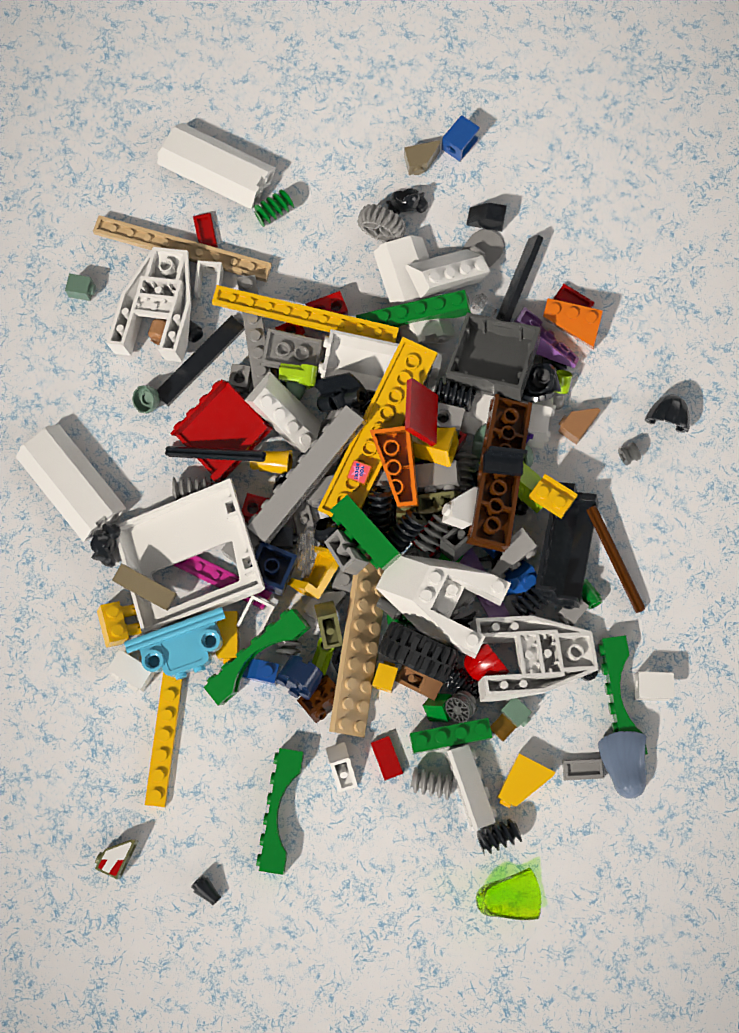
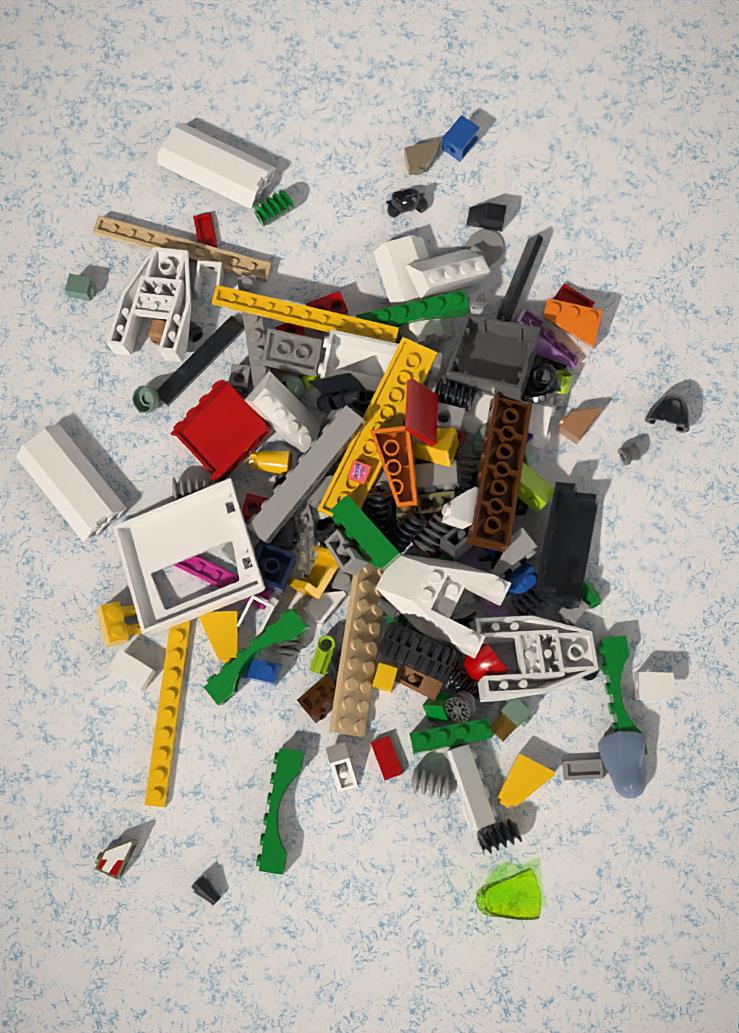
black hair [90,523,121,568] -> none
dark tan slope [112,563,177,611] -> none
medium azure brick [124,607,226,680] -> none
black axle [165,446,266,462] -> none
dark blue brick [276,655,323,700] -> none
lime piece [279,363,318,386] -> none
olive slope [314,600,343,650] -> none
light grey gear [357,204,406,243] -> none
black panel [483,446,528,477] -> none
yellow plate [529,474,578,519] -> none
reddish brown axle [587,506,645,613] -> none

